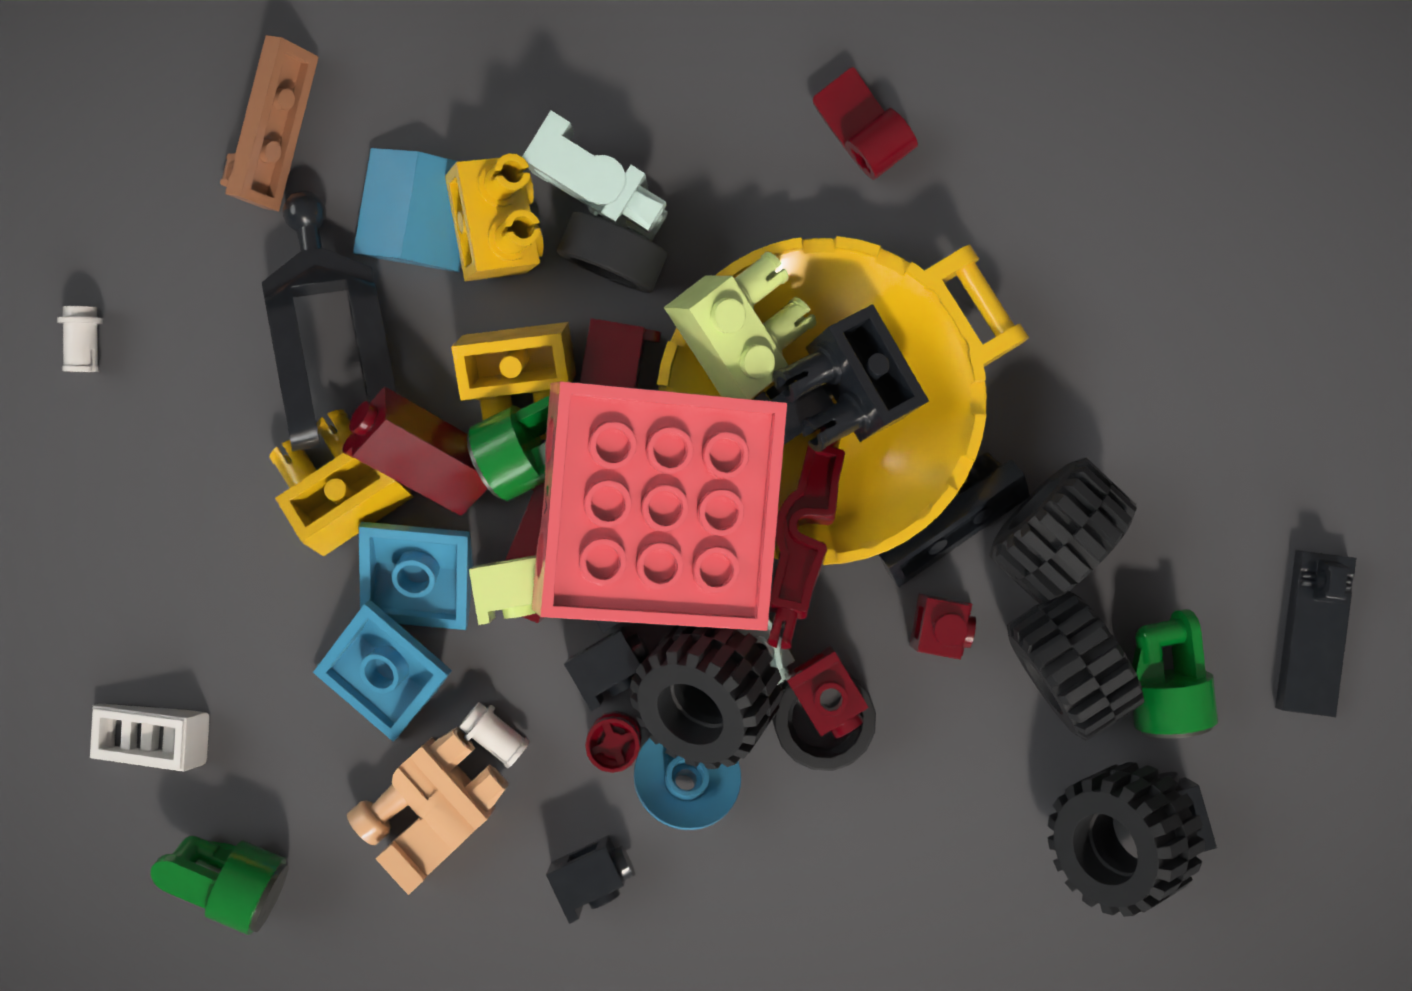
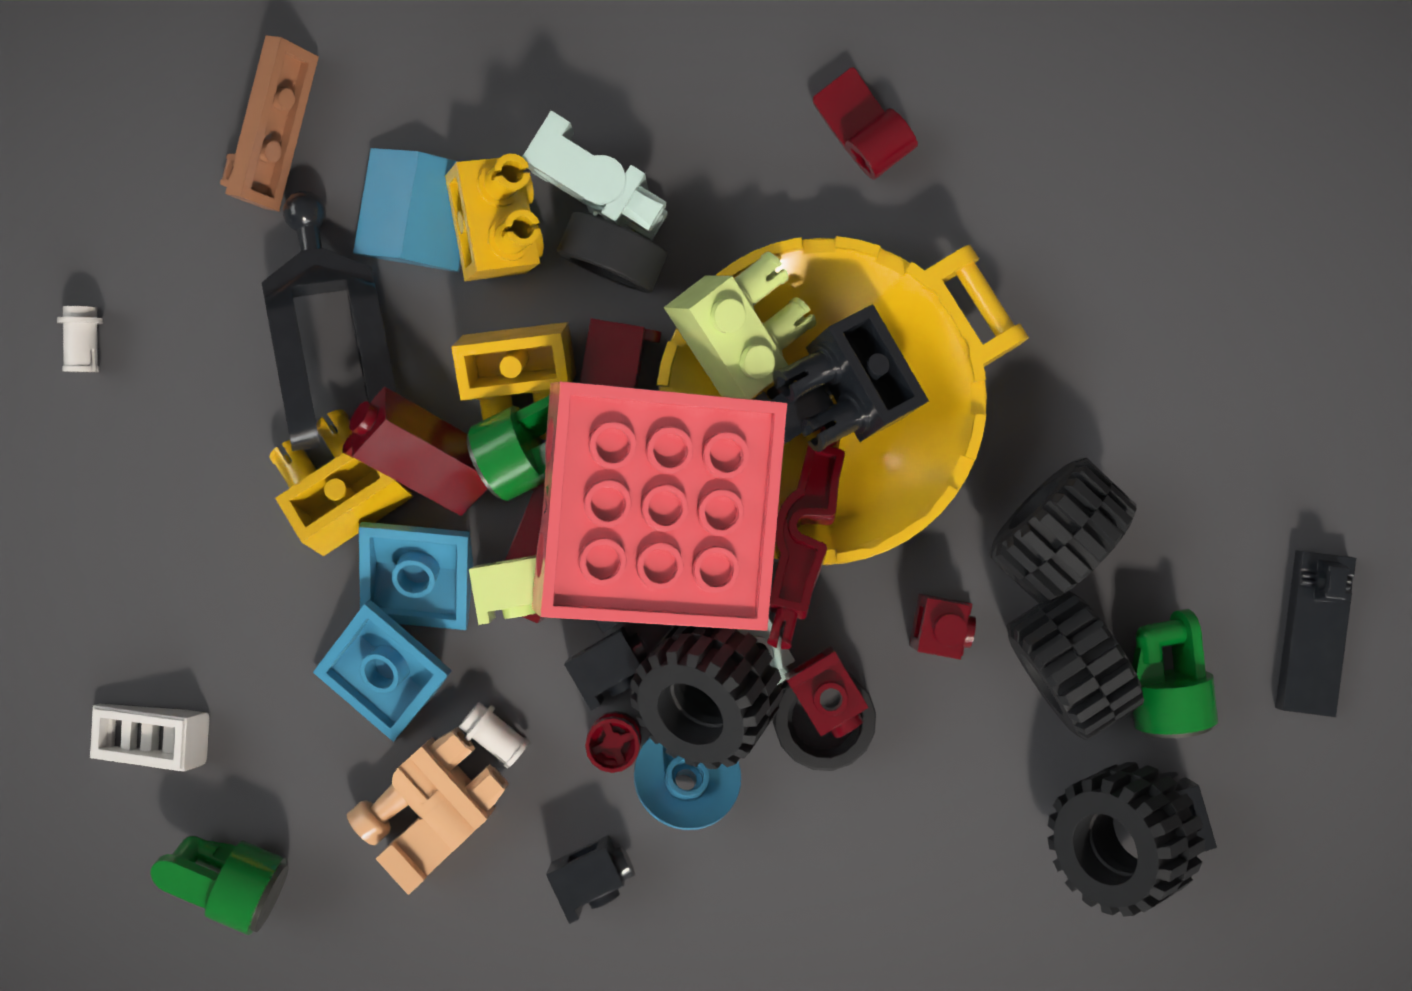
black hinge [878,452,1030,587] -> none

